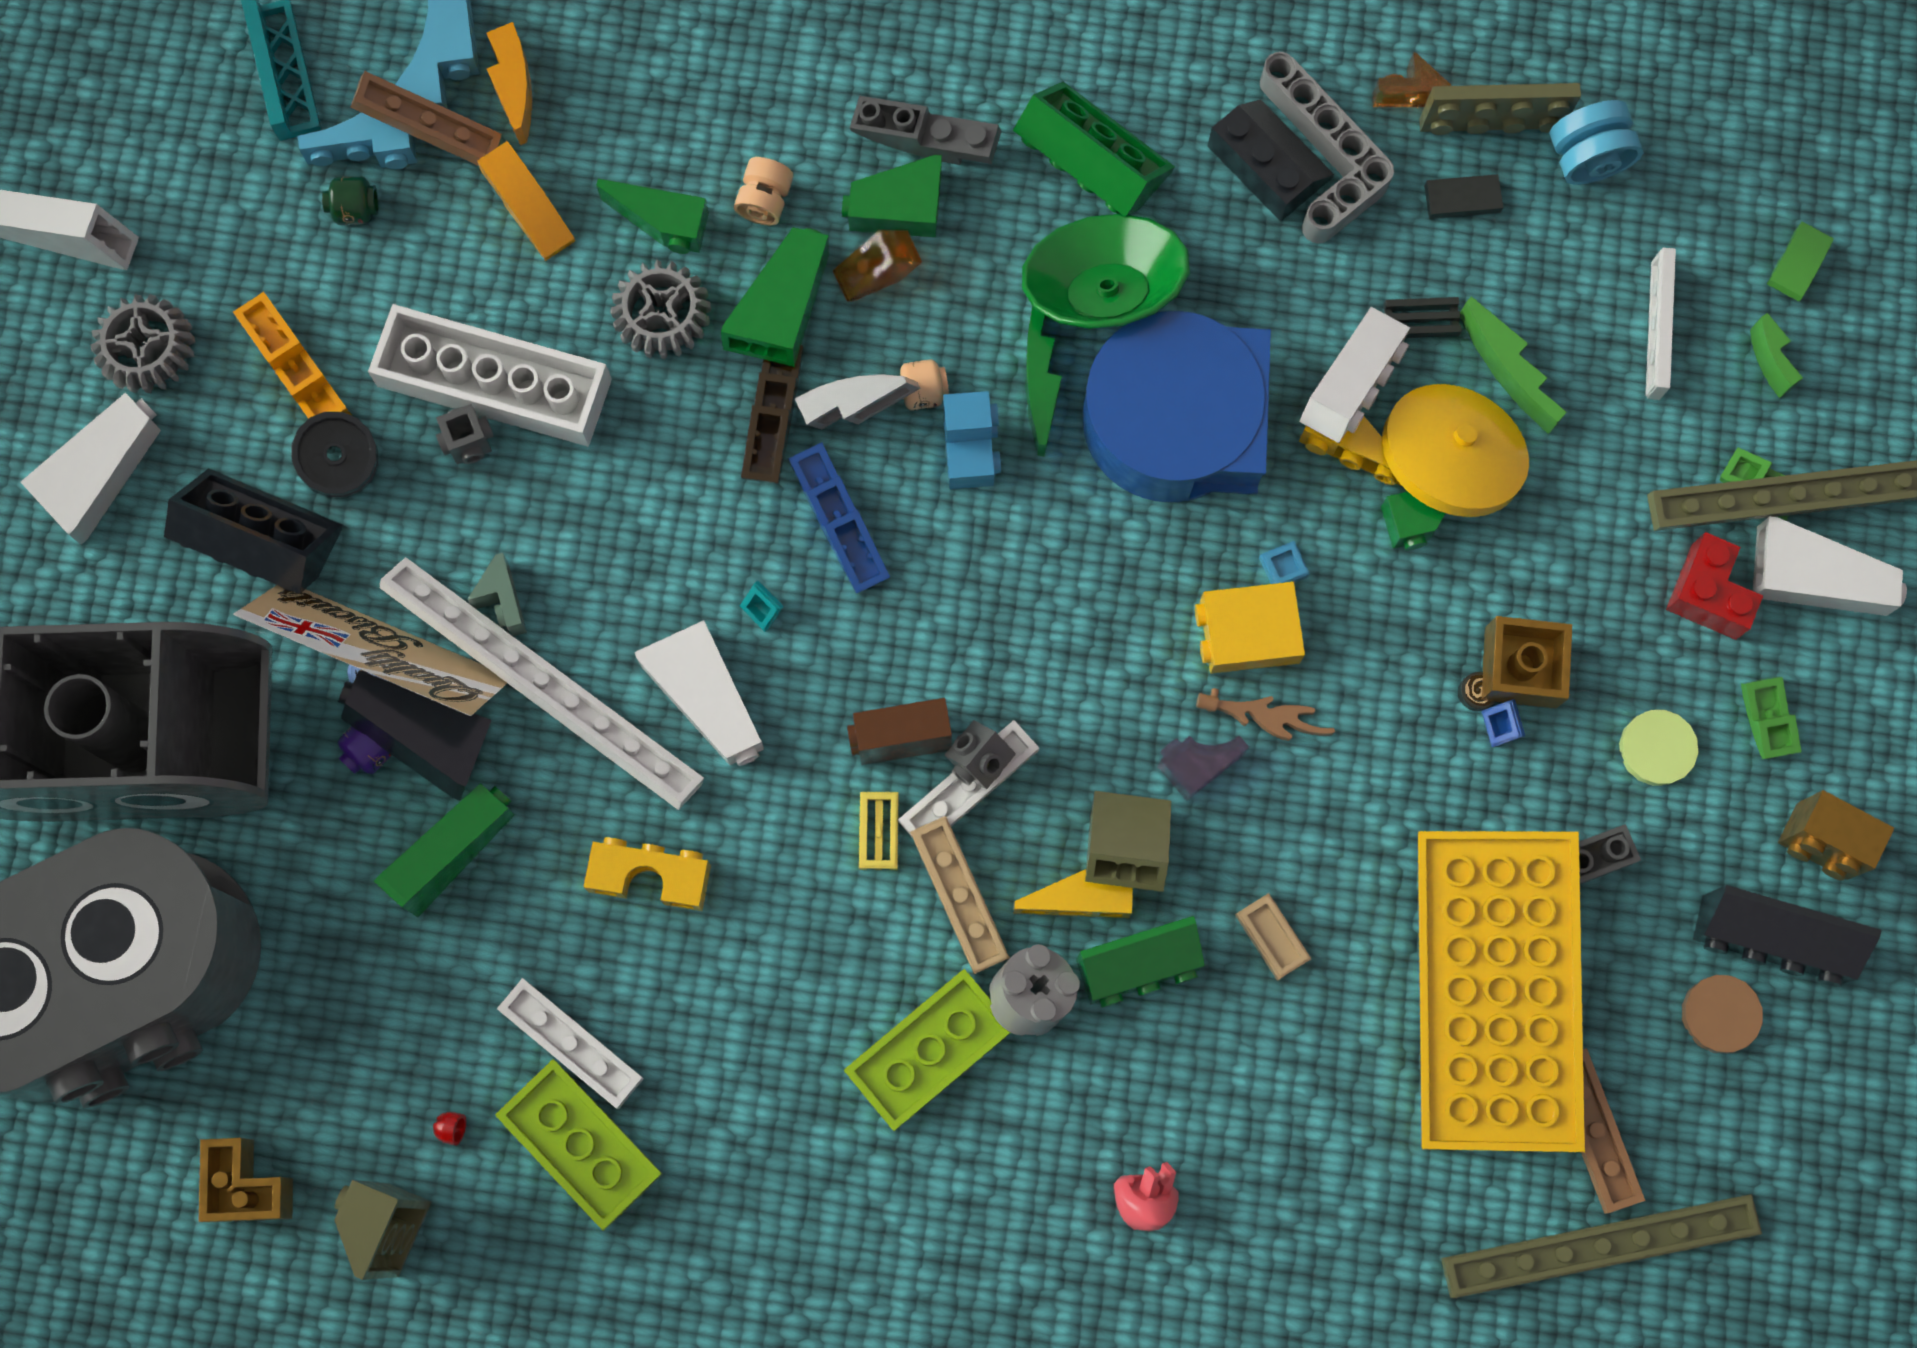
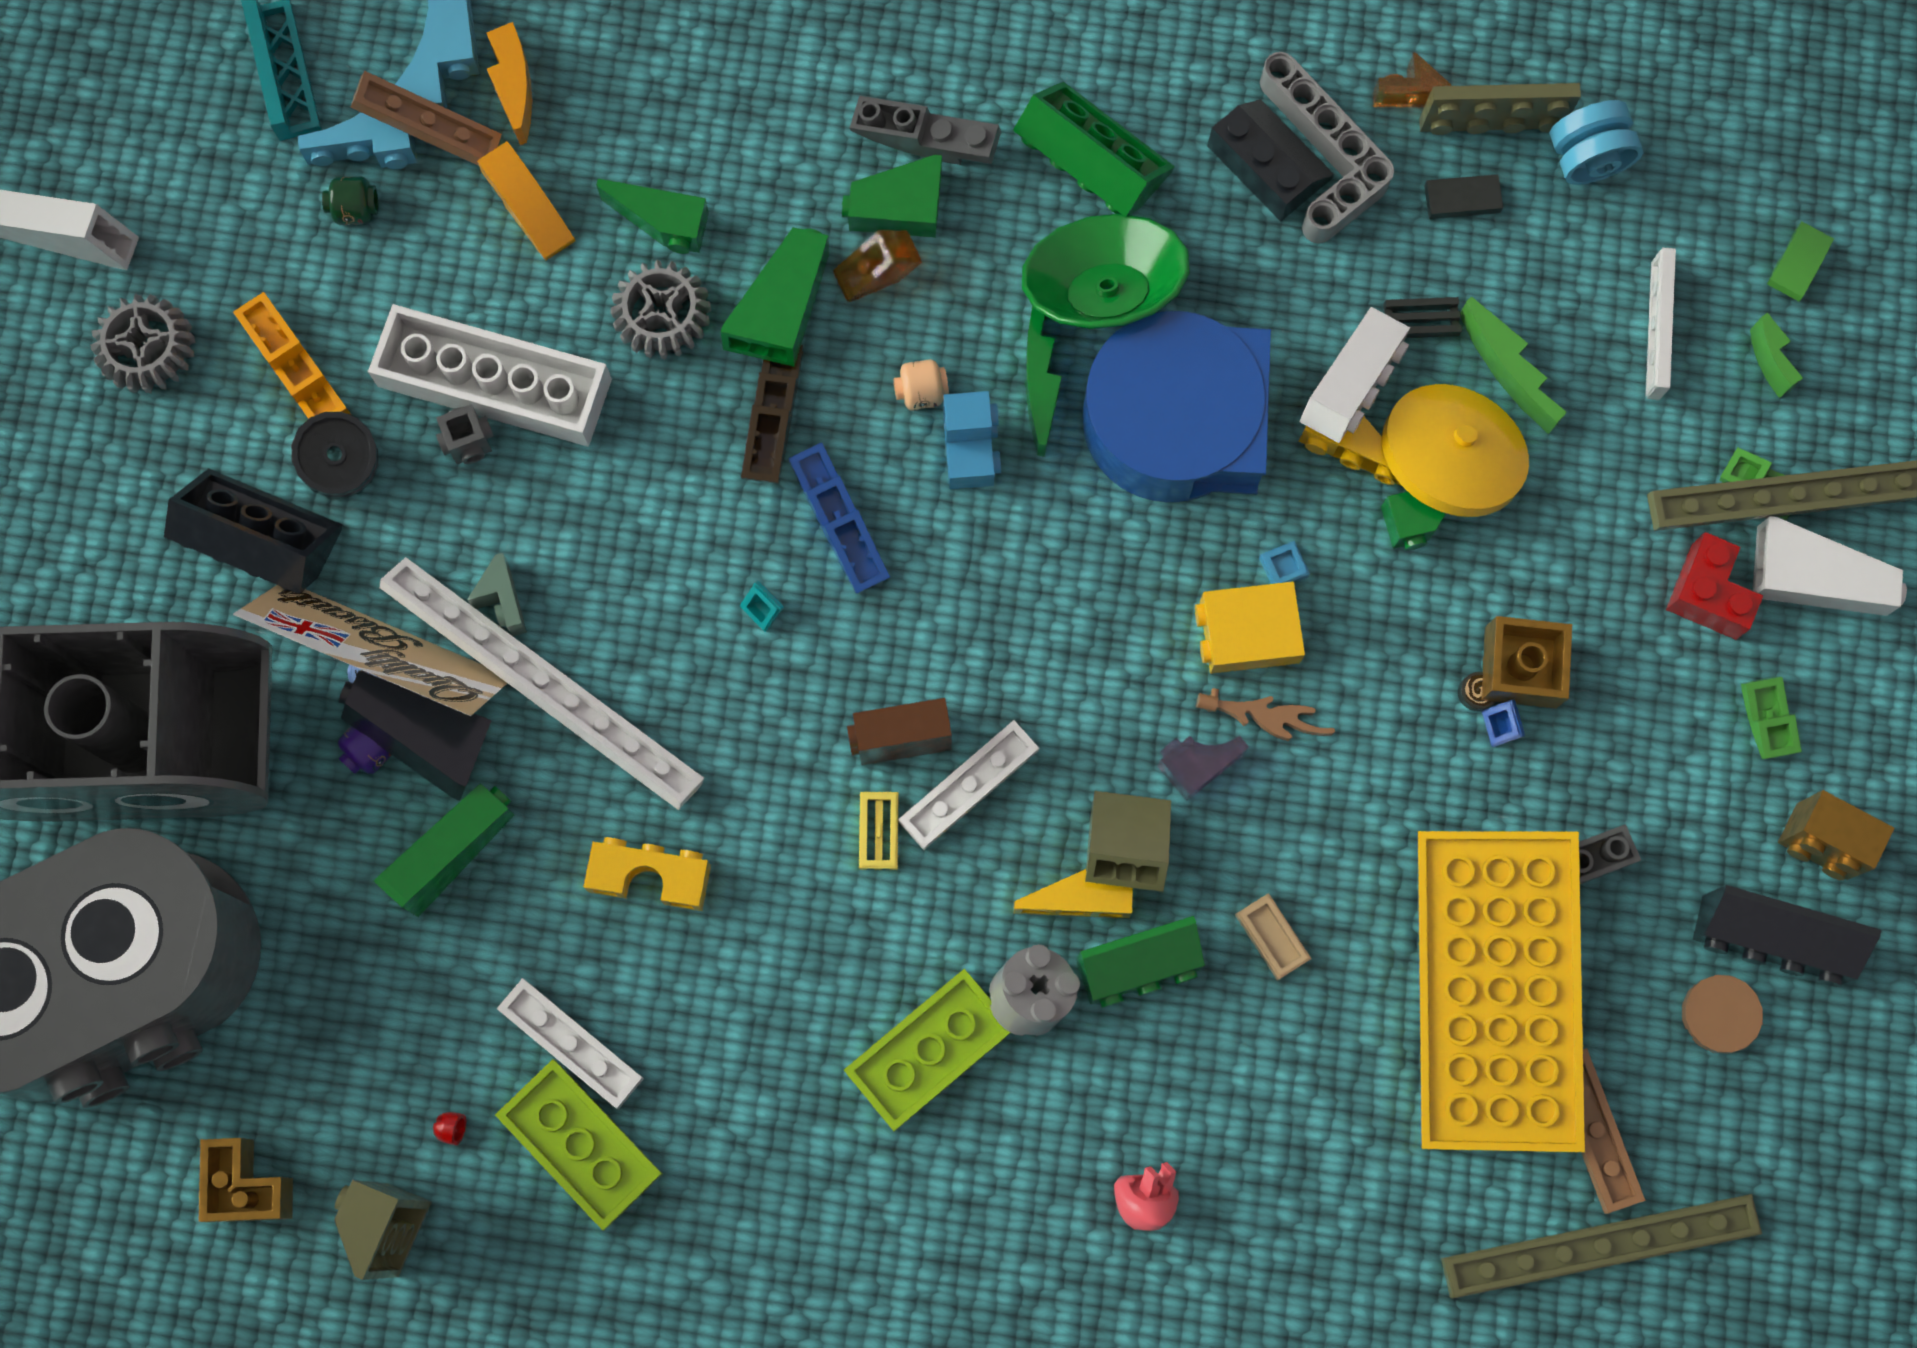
white slope [21,393,161,545] -> none
white slope [634,620,764,766] -> none
light nougat wheel [734,157,794,226] -> none
slope [795,374,920,430] -> none
tan tile [910,816,1010,974] -> none
dark grey brick [945,720,1016,789] -> none
yellowish green tile [1619,710,1699,786] -> none

